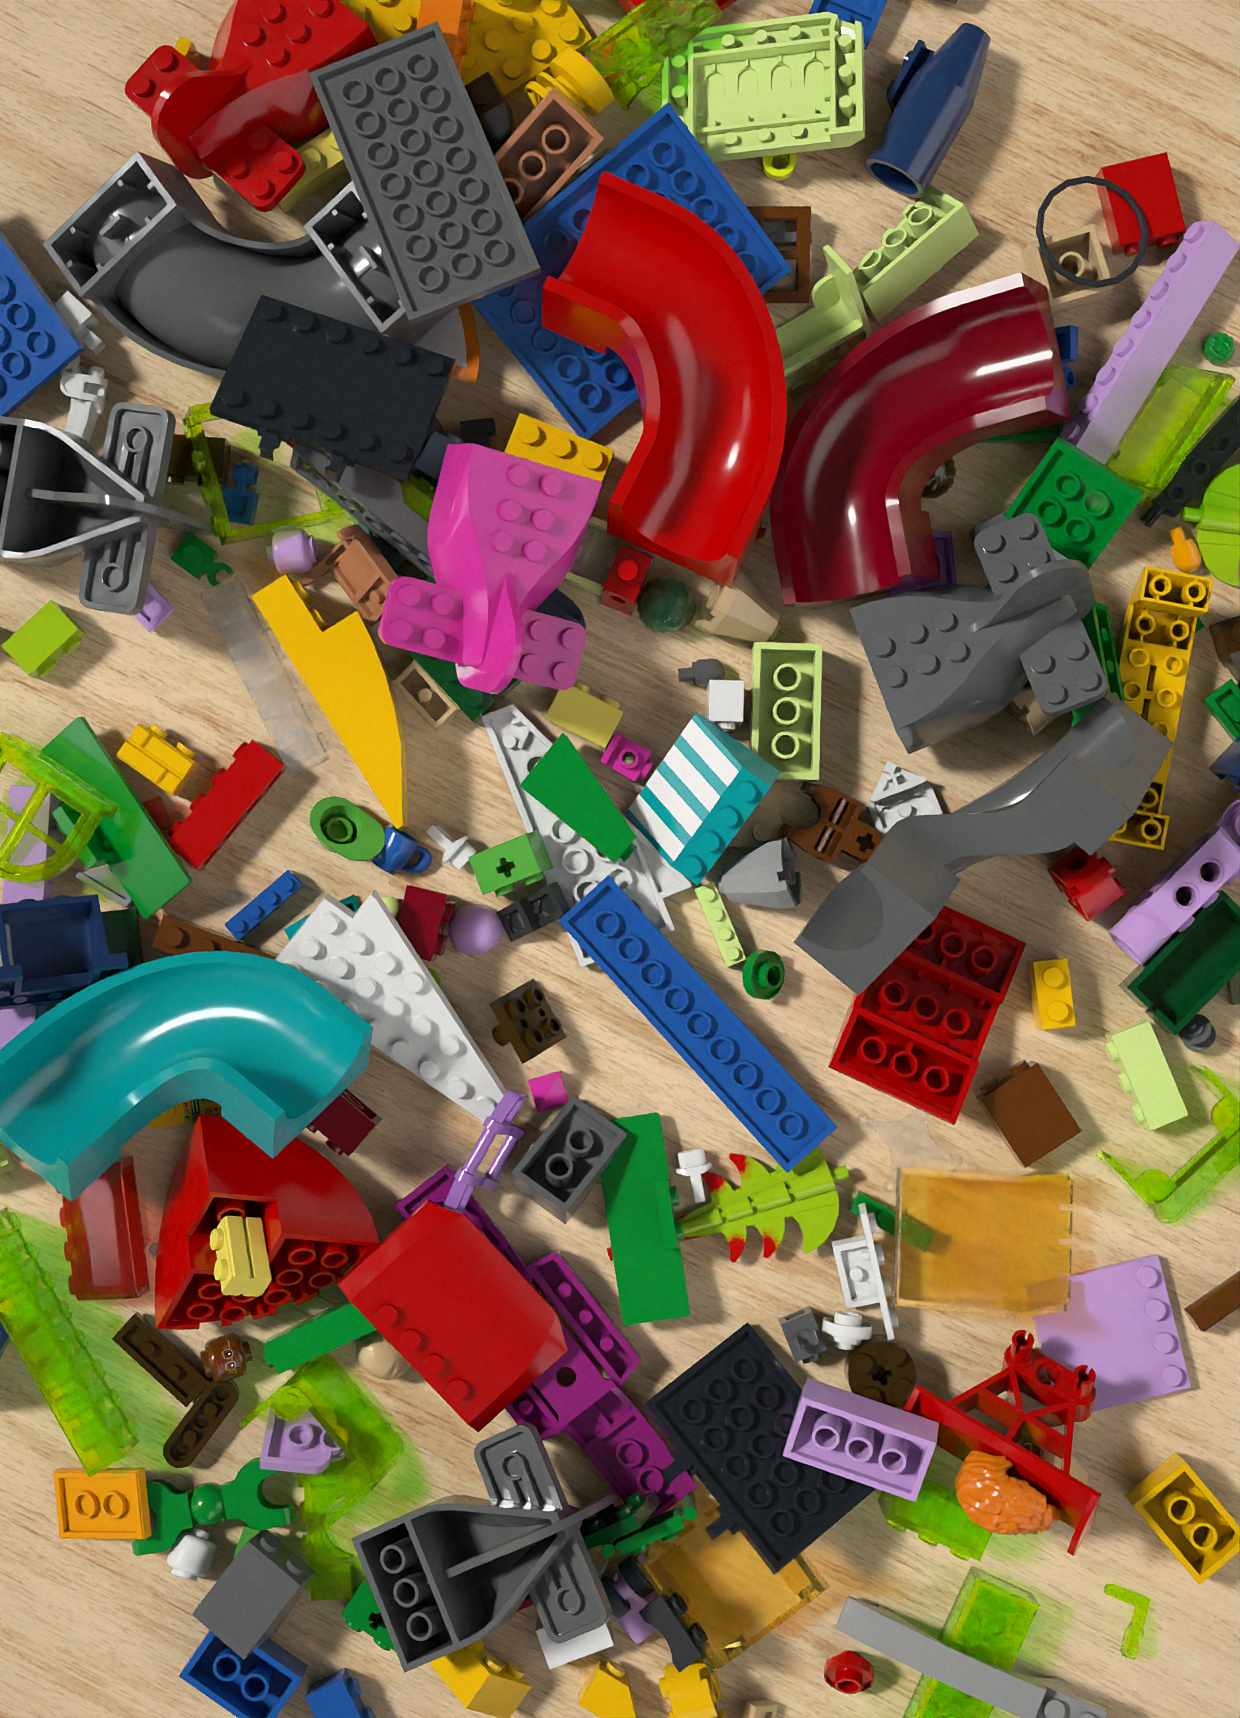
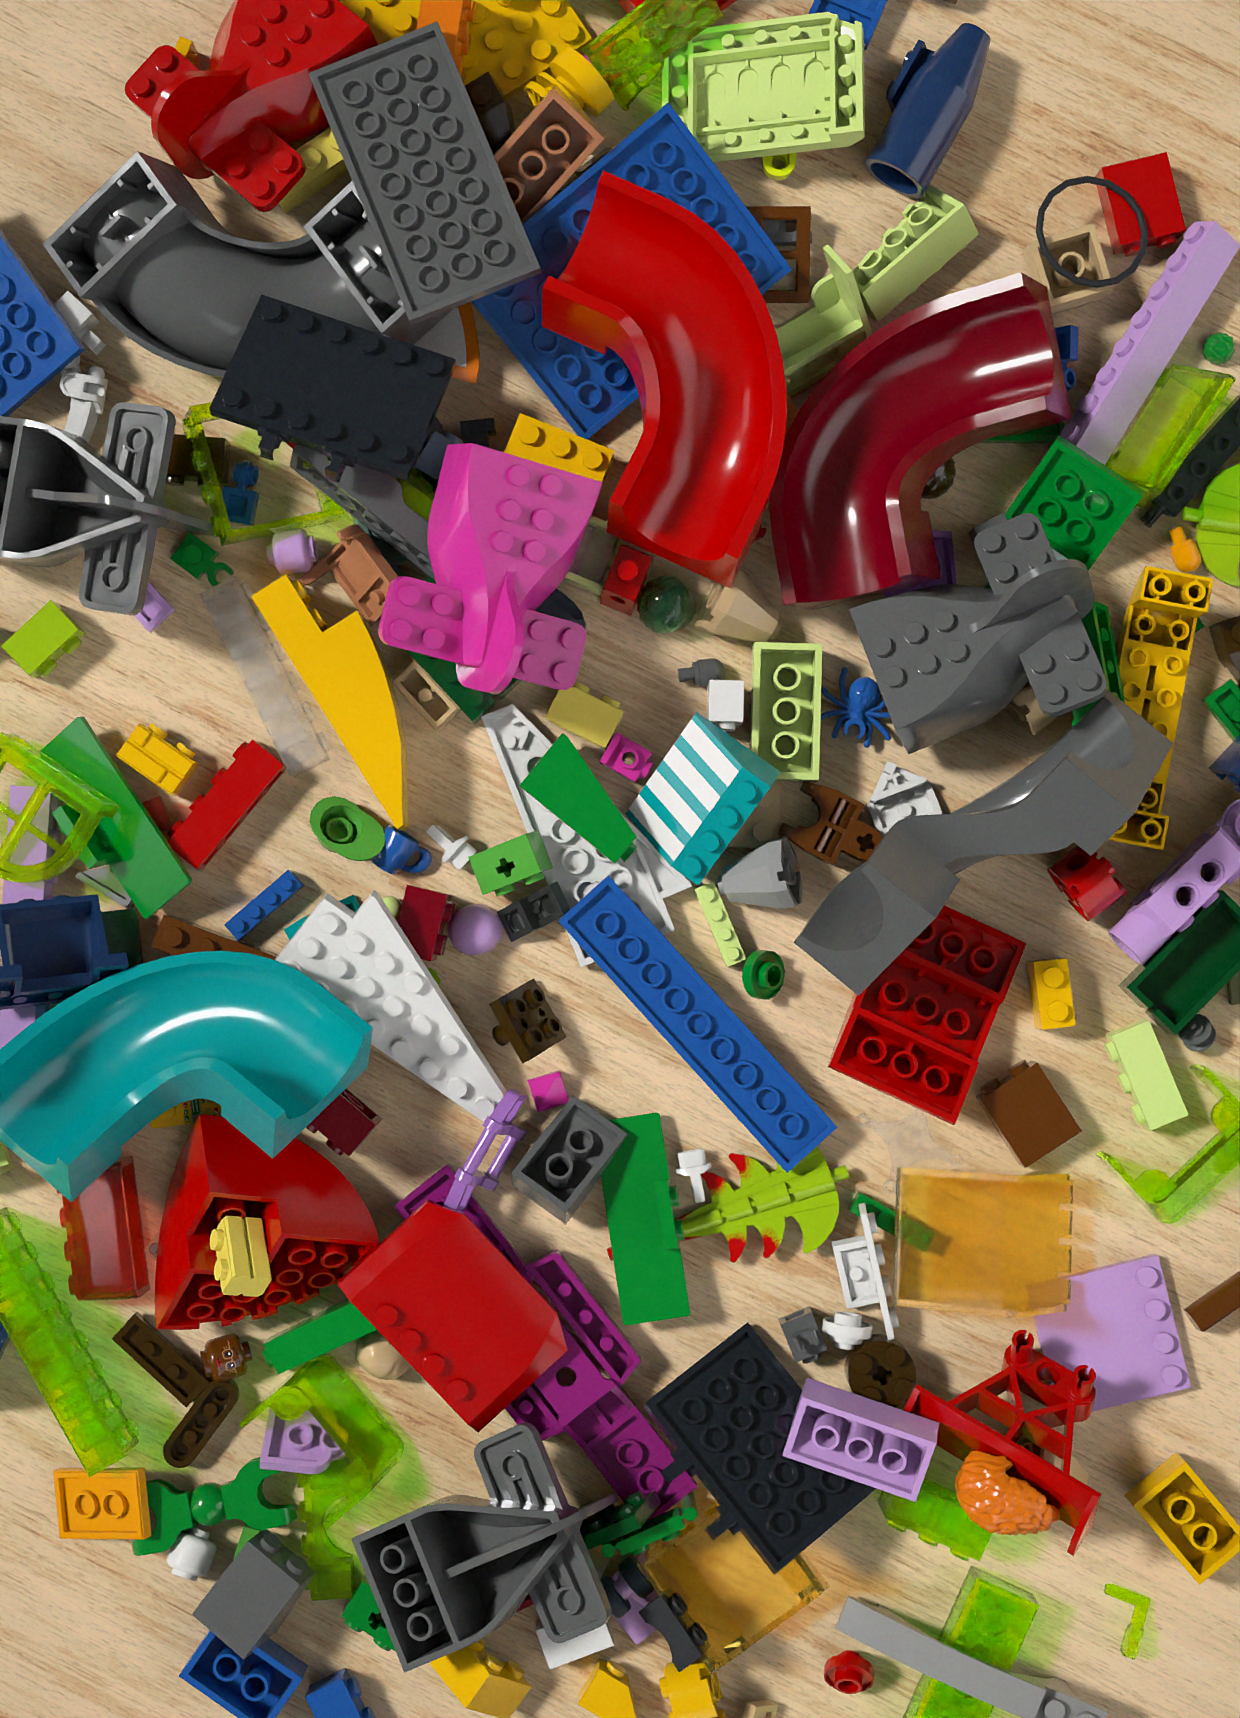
none -> blue animal [821,667,891,748]

